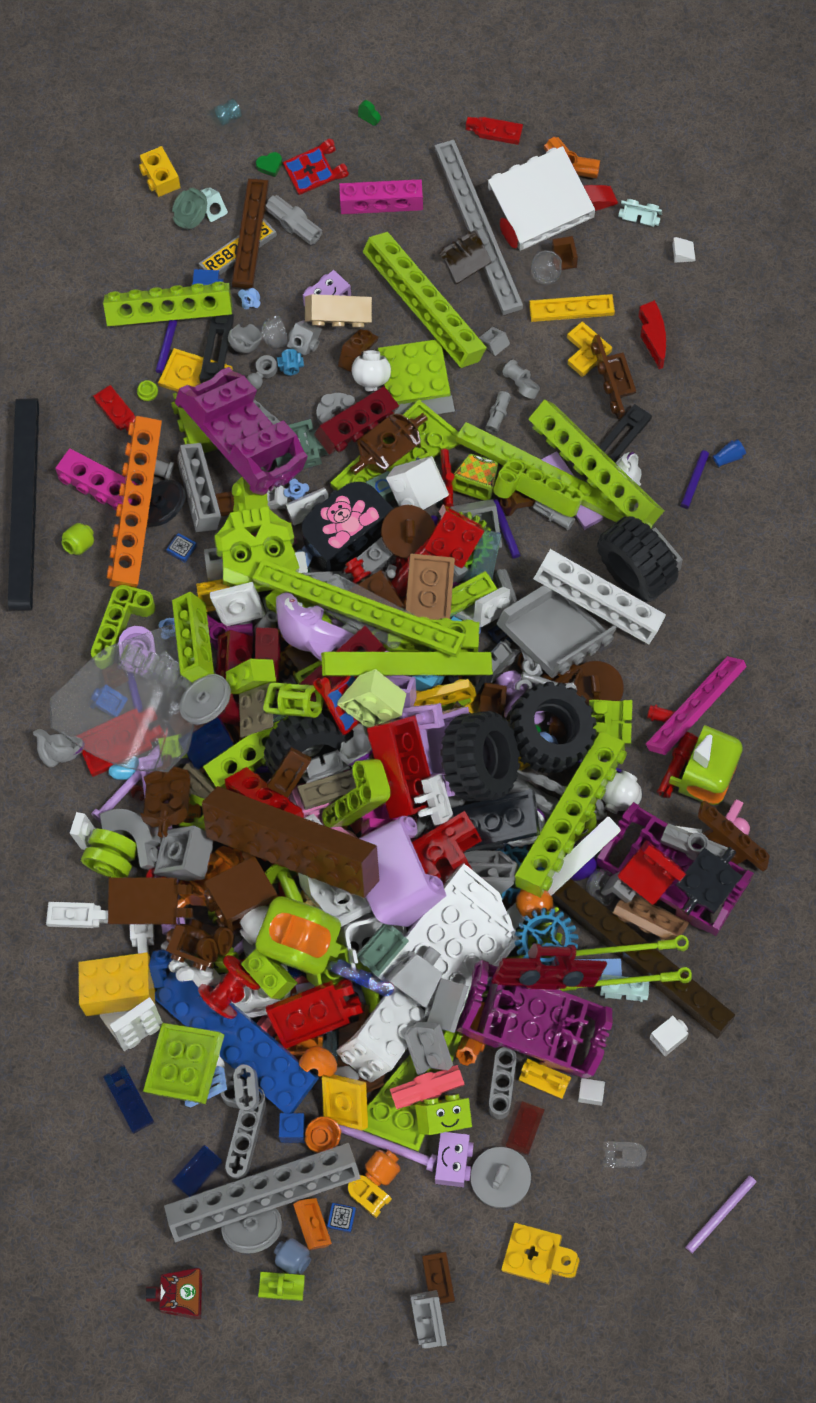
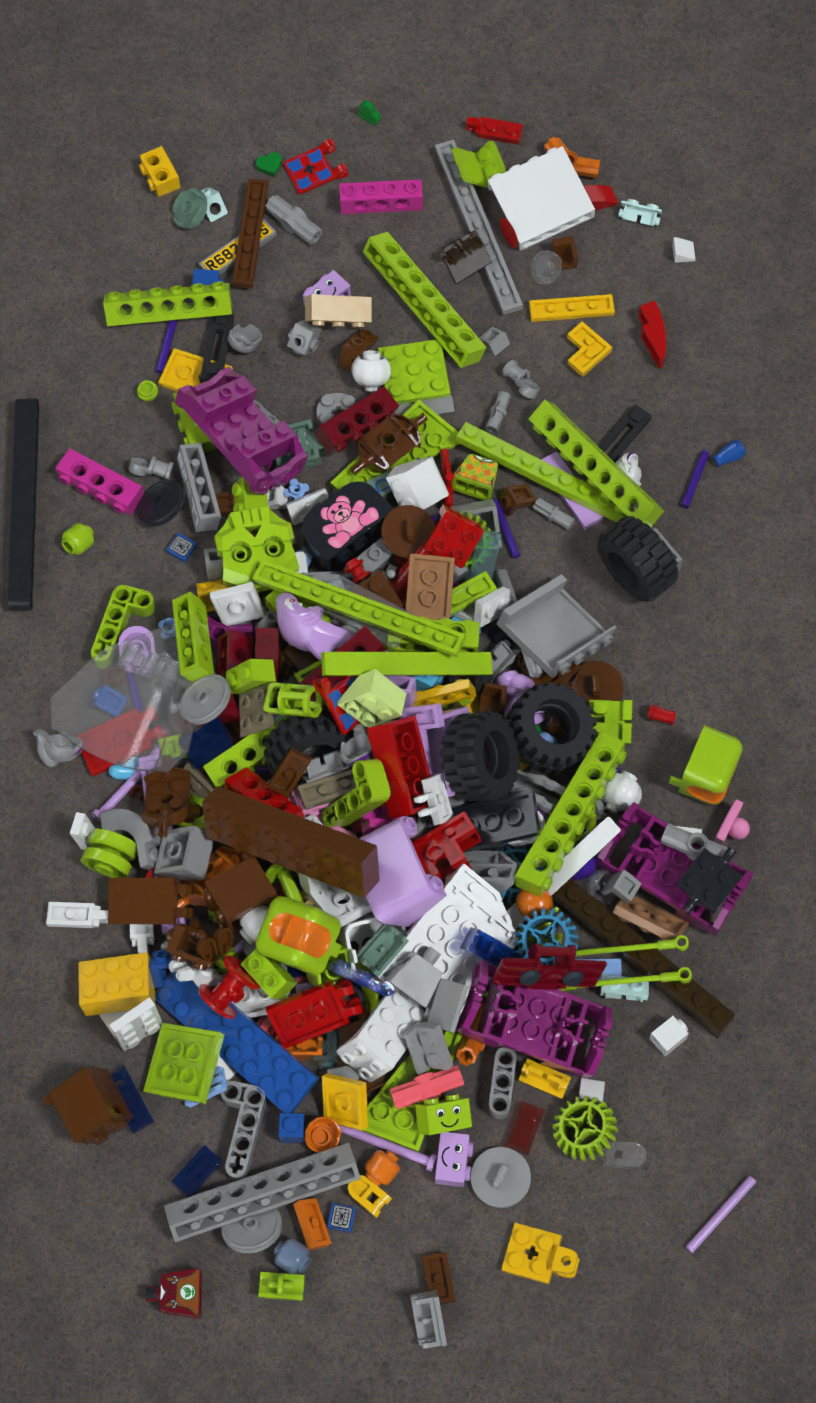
red hinge [93,385,136,432] -> none
orange brick [106,416,162,588] -> none
clear light blue wheel [214,98,242,126] -> none
light grey beam [233,1065,260,1111] -> none
light blue plate [238,288,261,309] -> none
light grey plate [247,355,278,390] -> none
clear hair [261,315,288,349] -> none
dark azure gear [277,349,304,375] -> none
orange hair [298,1046,337,1077] -> none
lime beam [493,458,584,517] -> none
light grey bar [515,660,576,691] -> none
white brick [533,549,666,644] -> none
reddish brown bracket [590,334,636,419] -> none
red bracket [618,840,686,905] -> none
dark pink plate [646,656,747,755] -> none
red pin [657,732,698,798] -> none
white slope [693,734,713,768] -> none
reddish brown bracket [698,801,770,871] -> none
none -> reddish brown container [43,1067,133,1145]
none -> lime bracket [451,140,507,188]
none -> clear blue slope [460,927,523,967]
none -> lime gear [553,1095,618,1161]

